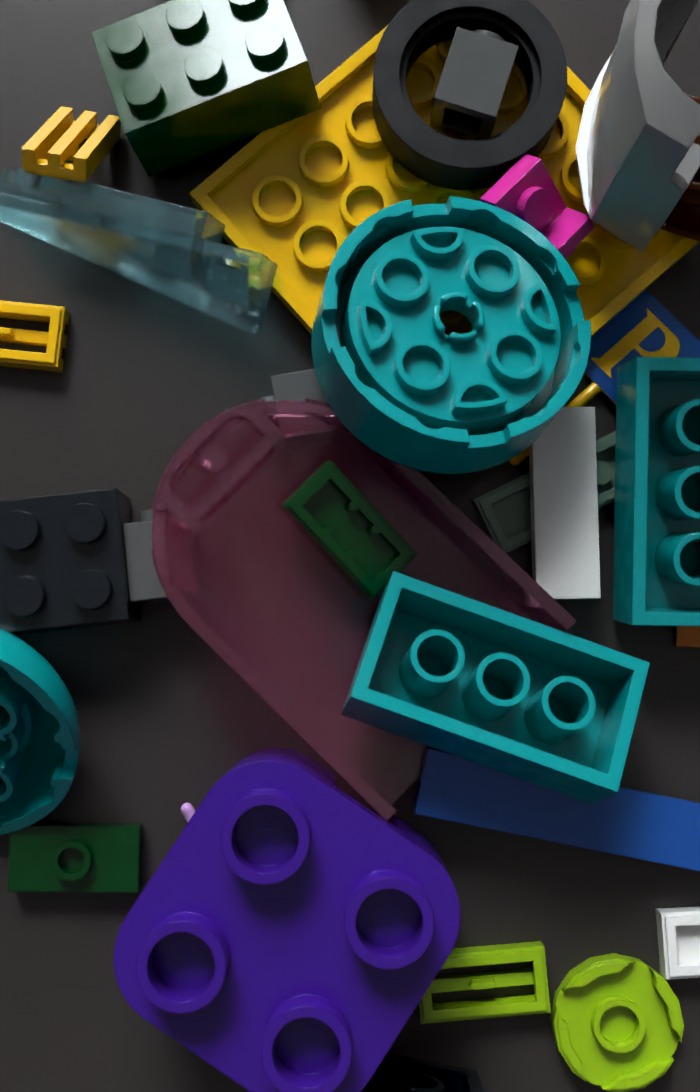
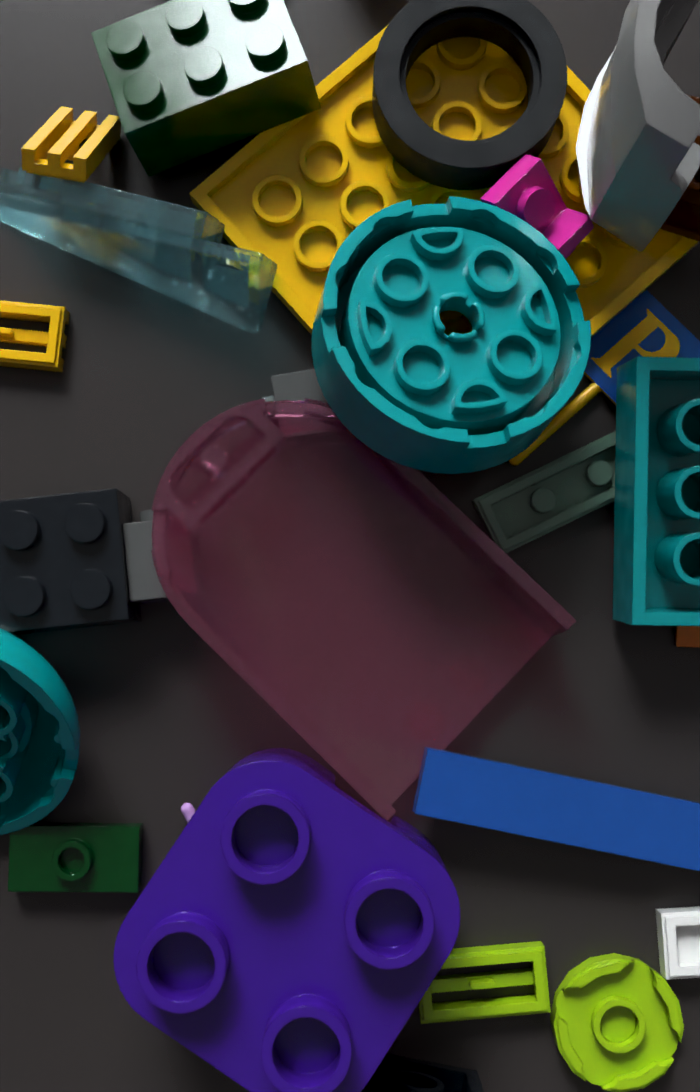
dark green plate [279,460,418,600] -> none
teal brick [341,571,650,804] -> none
dark grey brick [429,27,519,140] -> none
white tile [529,407,601,600] -> none

